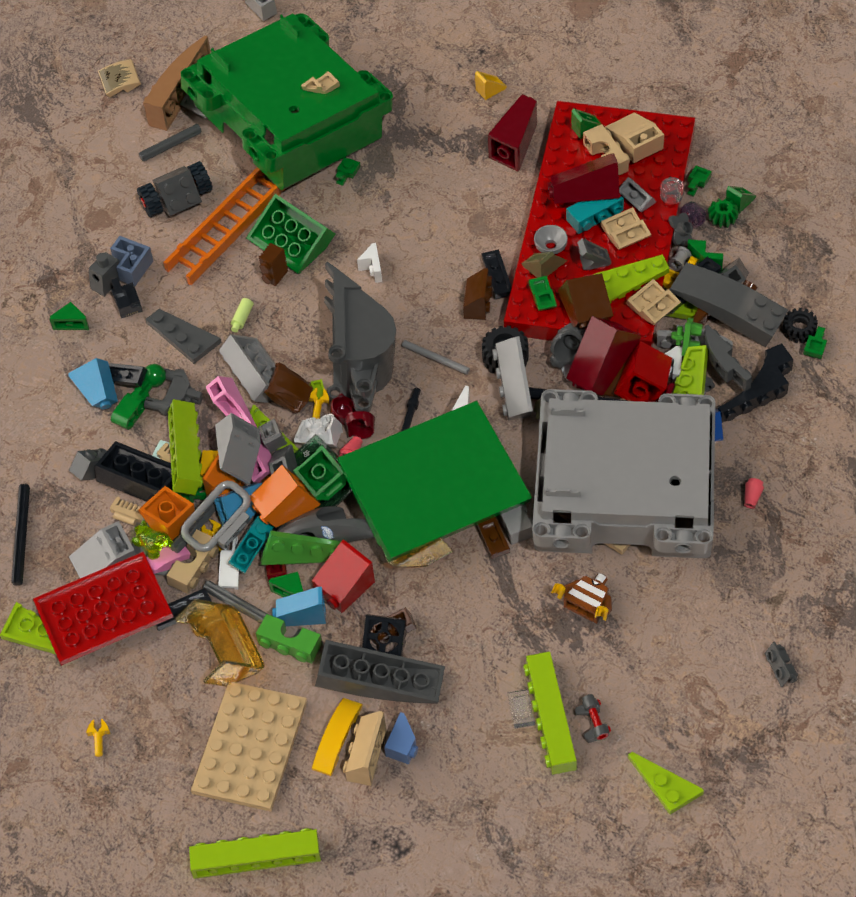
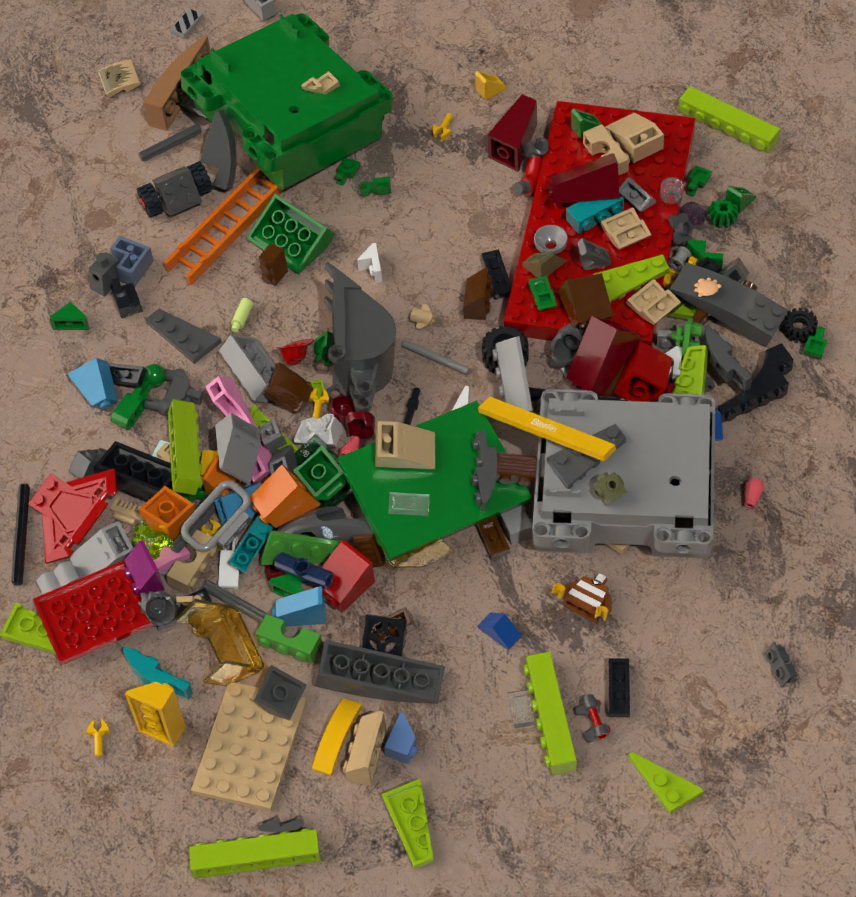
none -> plate [28,468,117,564]
none -> light grey brick [36,561,81,594]
none -> teal slope [123,647,193,700]
none -> magenta slope [124,540,165,595]
none -> yellow slope [125,682,186,747]
none -> dark grey hair [138,591,179,626]
none -> light grey tile [170,8,203,39]
none -> tan piece [176,595,205,606]
none -> dark grey slope [200,110,237,190]
none -> dark grey slope [253,665,307,720]
none -> dark grey slope [257,815,304,832]
none -> dark blue piece [274,552,334,589]
none -> red piece [276,339,315,365]
none -> green plate [315,331,333,366]
none -> reddish brown slope [353,533,385,568]
none -> green plate [360,177,392,196]
none -> tan slope [376,421,435,469]
none -> lime wing [382,779,434,870]
none -> clear plate [388,492,429,516]
none -> tan piece [410,304,435,330]
none -> yellow bar [433,113,453,141]
none -> dark grey slope [471,430,497,511]
none -> blue slope [477,612,521,650]
none -> yellow tile [478,397,616,462]
none -> reddish brown brick [495,452,537,486]
none -> piece [514,137,549,196]
none -> dark grey wing [547,424,626,489]
none -> olive brick [593,472,627,506]
none -> black plate [608,658,630,717]
none -> lime brick [678,86,780,154]
none -> light nougat piece [694,277,722,297]

